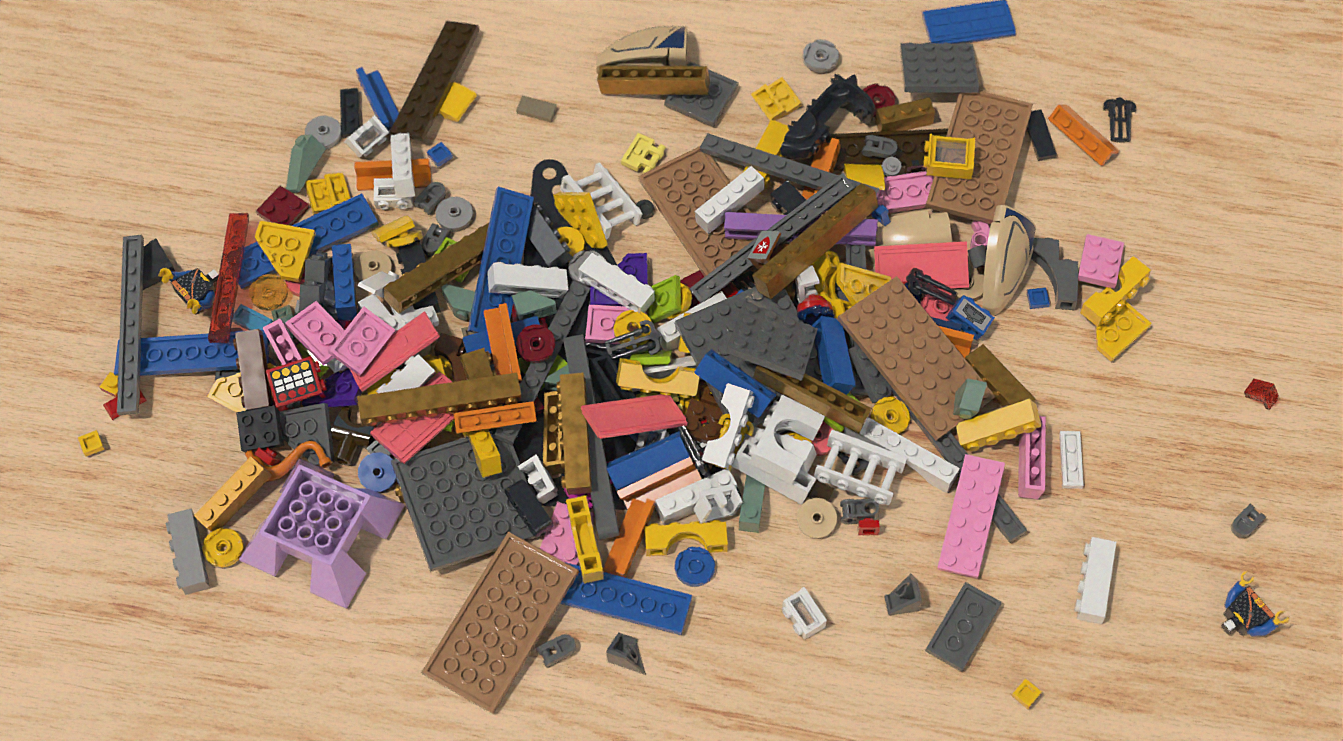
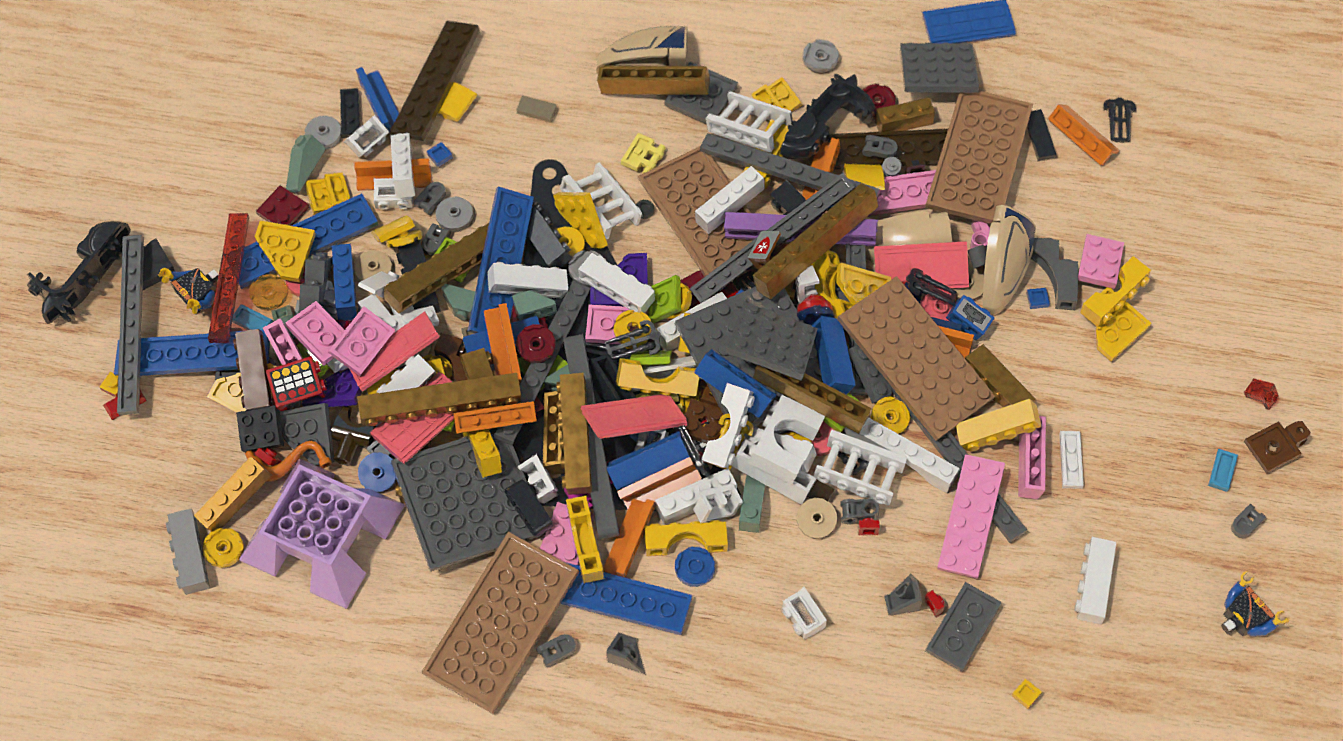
yellow plate [78,430,104,457] -> none
blue plate [871,204,891,226] -> none
yellow window [923,134,975,179] -> none
sand green slope [953,378,987,419] -> none
none -> black piece [27,221,131,324]
none -> white fence [706,91,793,153]
none -> red plate [924,590,945,618]
none -> dark azure tile [1208,449,1238,492]
none -> reddish brown plate [1244,421,1311,474]

